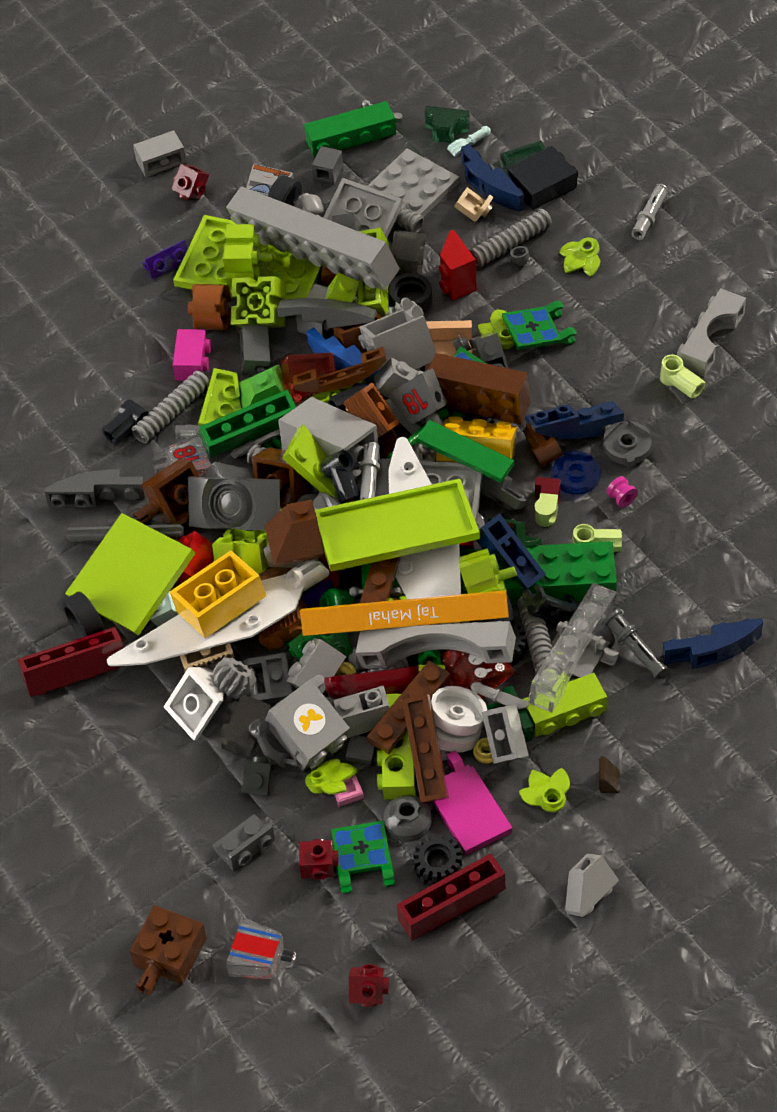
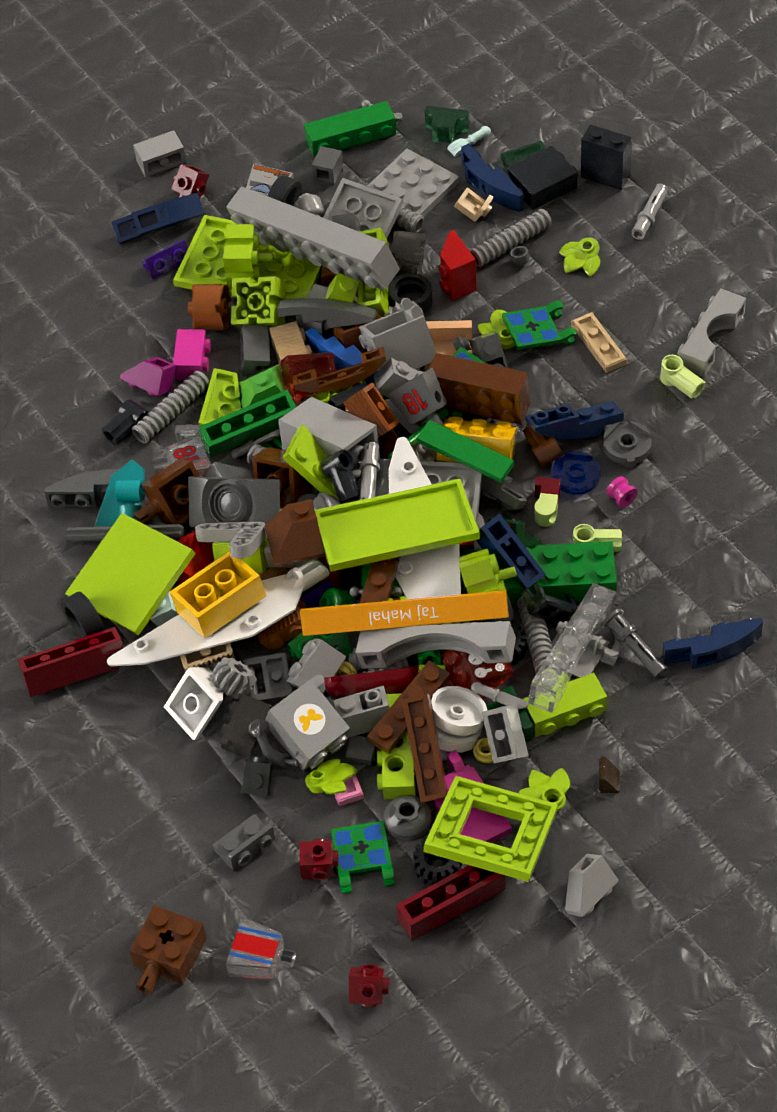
none -> teal panel [94,460,145,527]
none -> dark blue slope [111,193,205,244]
none -> magenta slope [120,357,176,396]
none -> light grey beam [195,522,267,559]
none -> tan brick [269,321,313,375]
none -> lime plate [423,776,558,882]
none -> tan tile [571,312,627,373]
none -> black brick [581,125,632,190]

